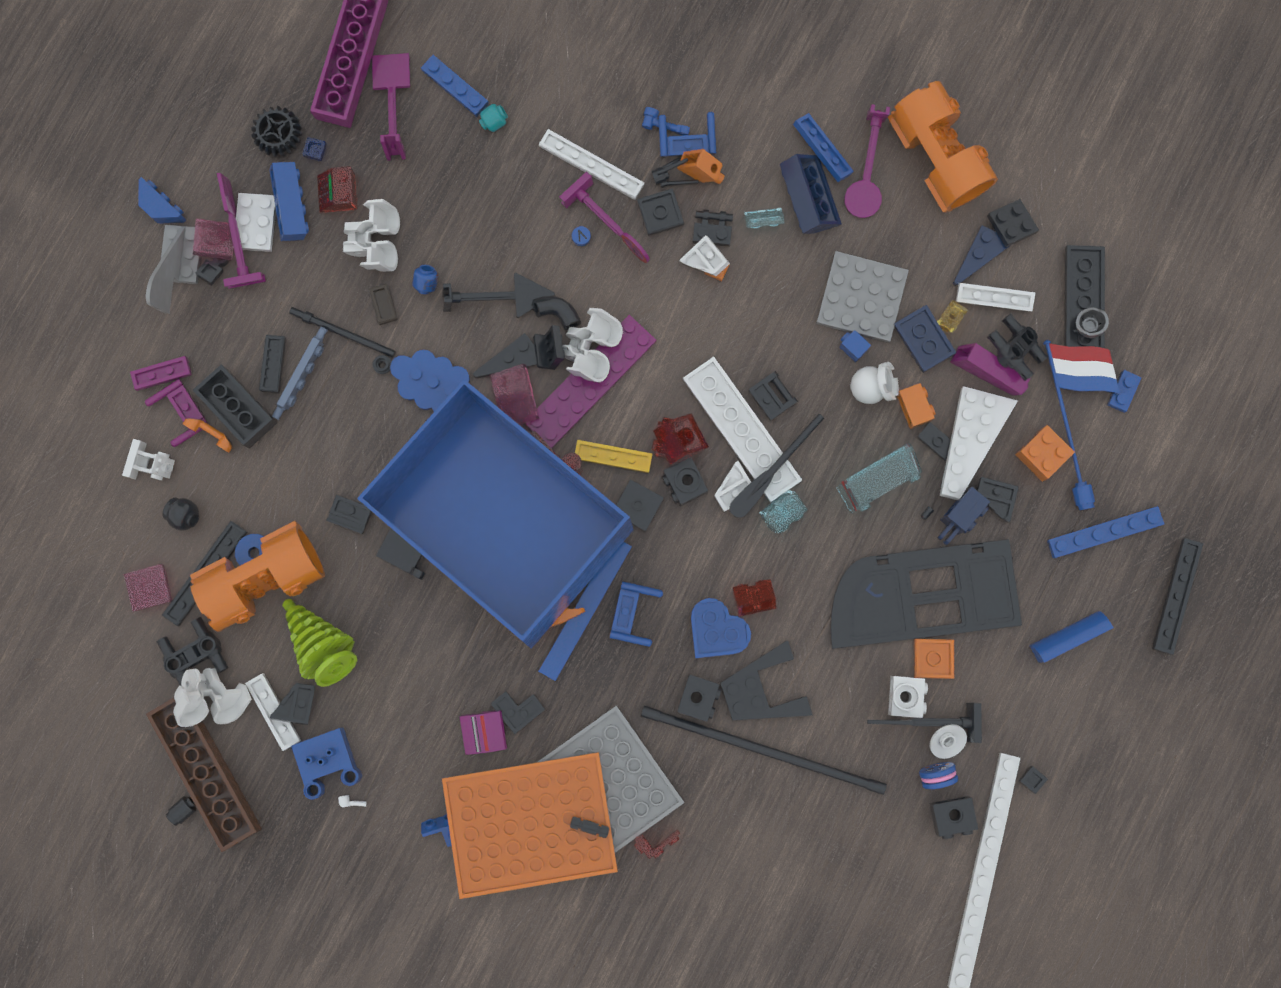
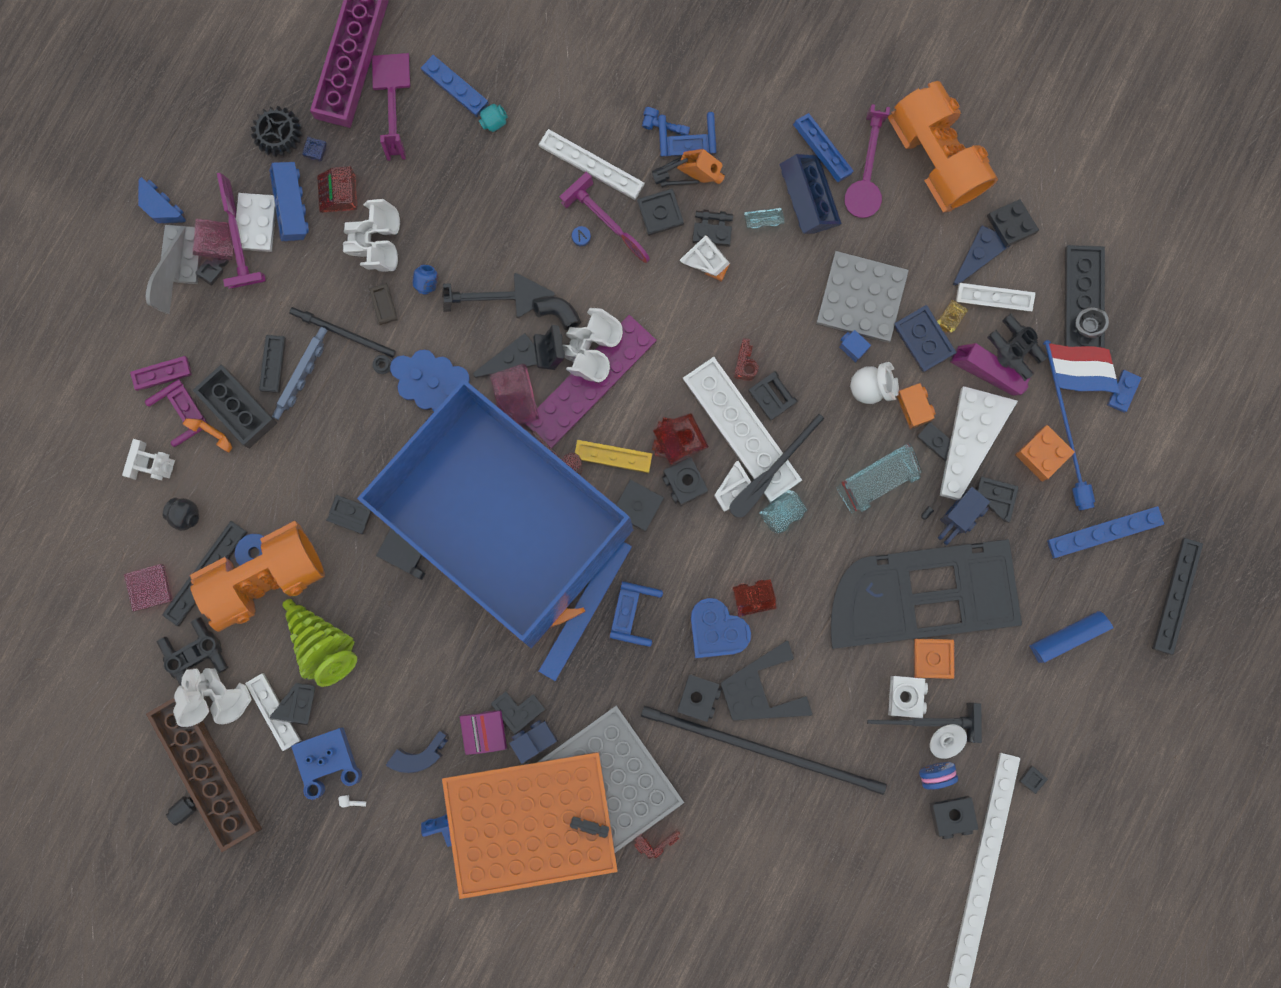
none -> dark blue arch [386,730,448,773]
none -> dark blue brick [509,720,558,764]
none -> clear red plate [733,338,759,381]

